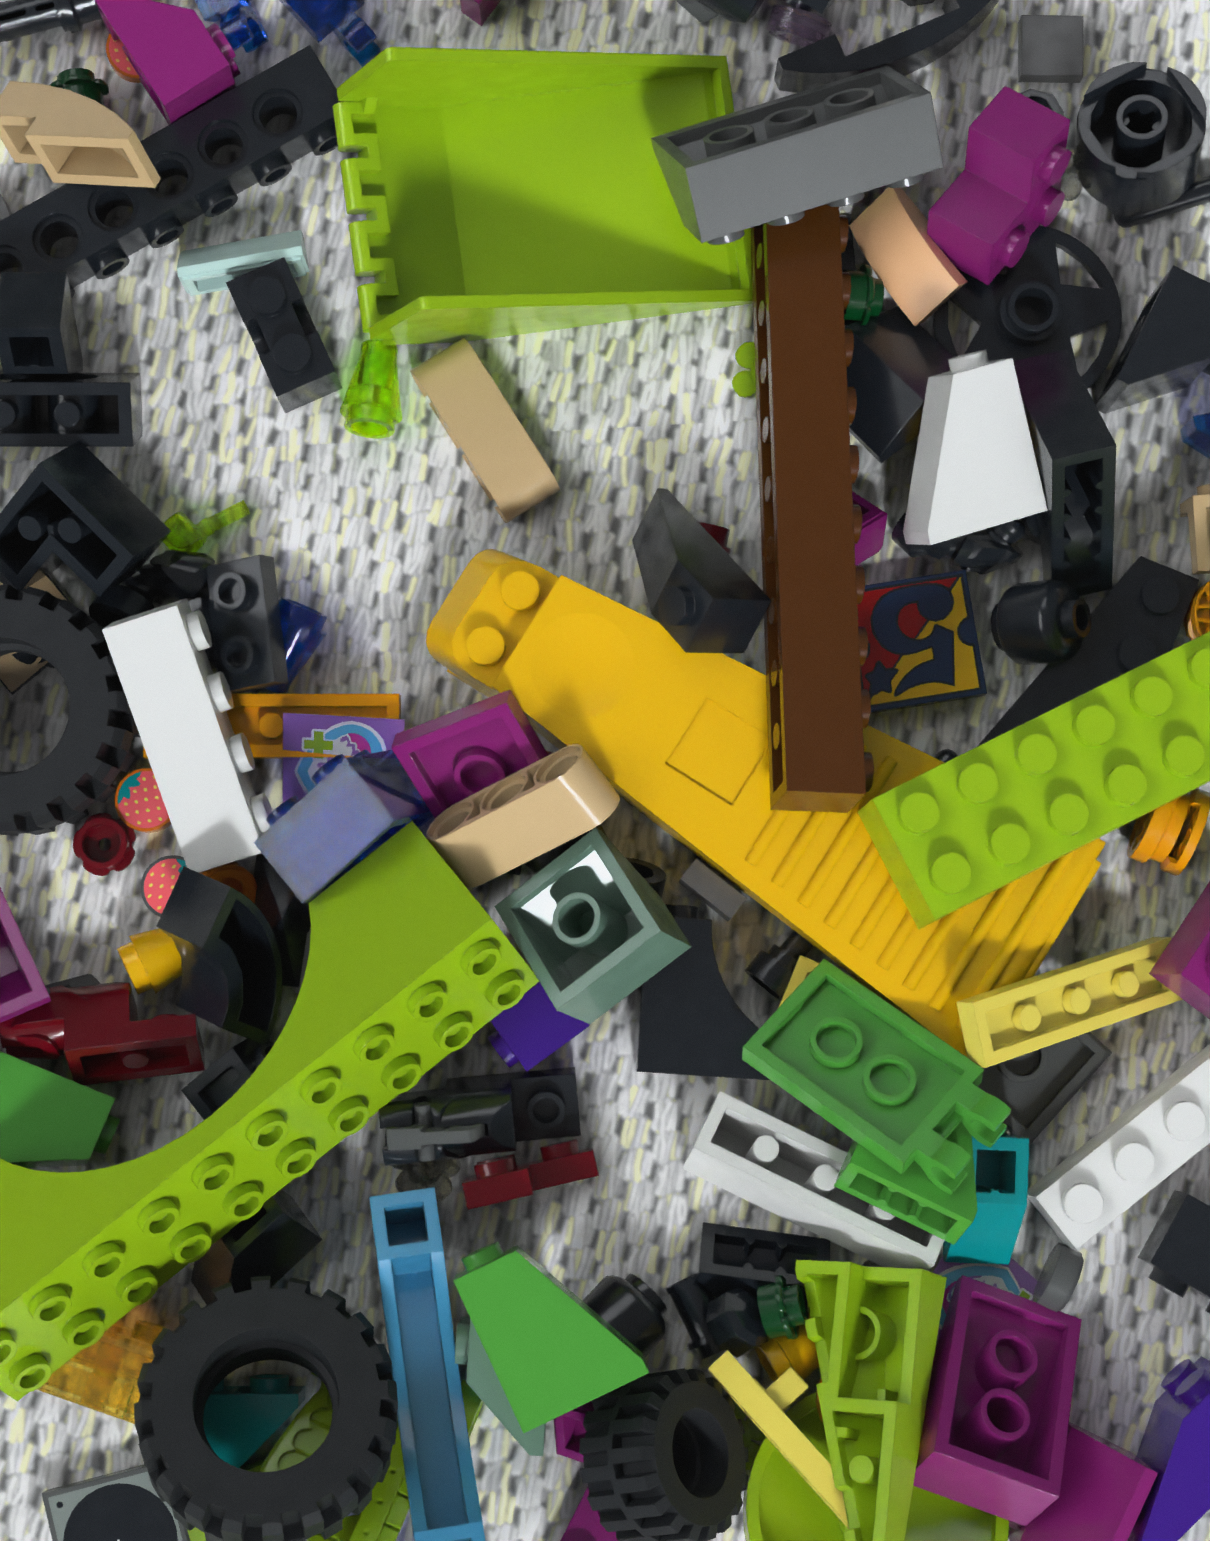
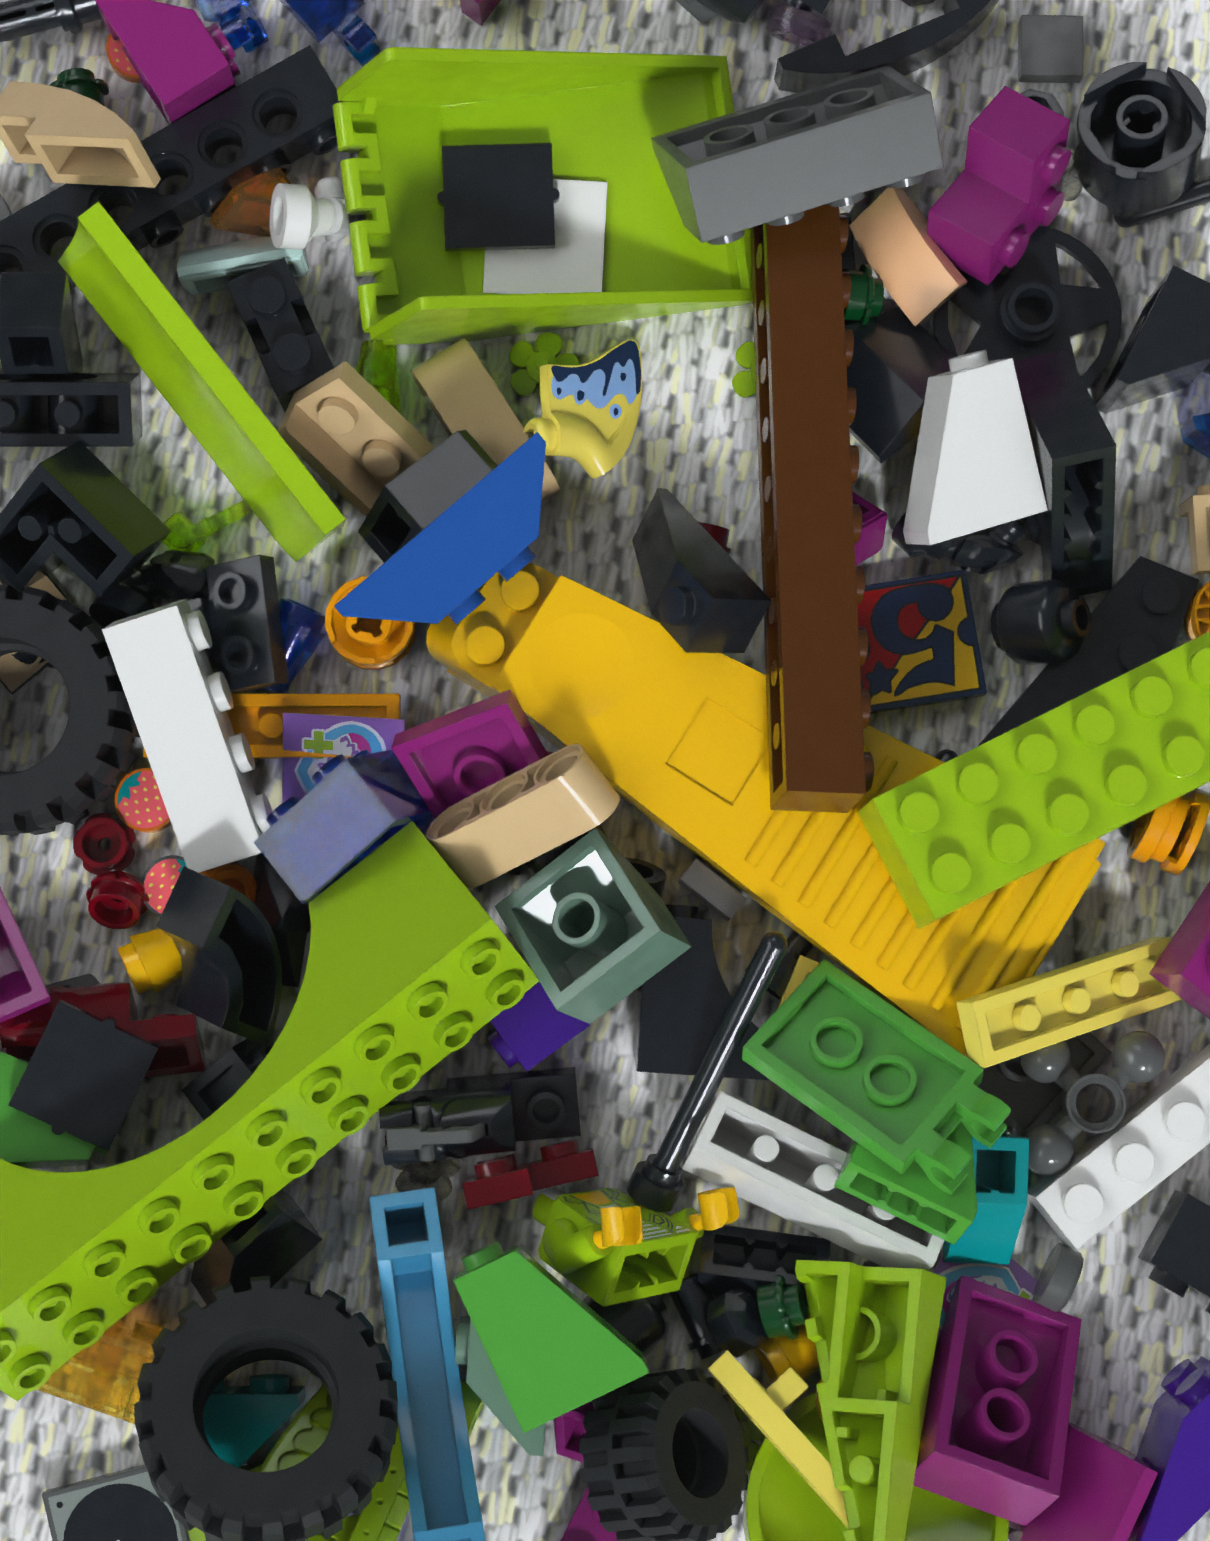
none -> black piece [8,1000,159,1151]
none -> lime arch [58,201,346,562]
none -> dark red plate [86,871,149,929]
none -> clear orange slope [209,168,291,237]
none -> white arm [270,176,361,250]
none -> tan bracket [277,361,434,515]
none -> light orange wheel [325,576,417,670]
none -> blue wedge [334,432,546,625]
none -> black slope [358,430,498,563]
none -> black piece [437,143,560,251]
none -> white sticker [483,179,607,294]
none -> lime plant [509,332,579,399]
none -> light yellow arm [523,339,642,479]
none -> lime torso [532,1187,740,1307]
none -> black piece [626,931,788,1212]
none -> dark grey piece [1019,1031,1165,1176]

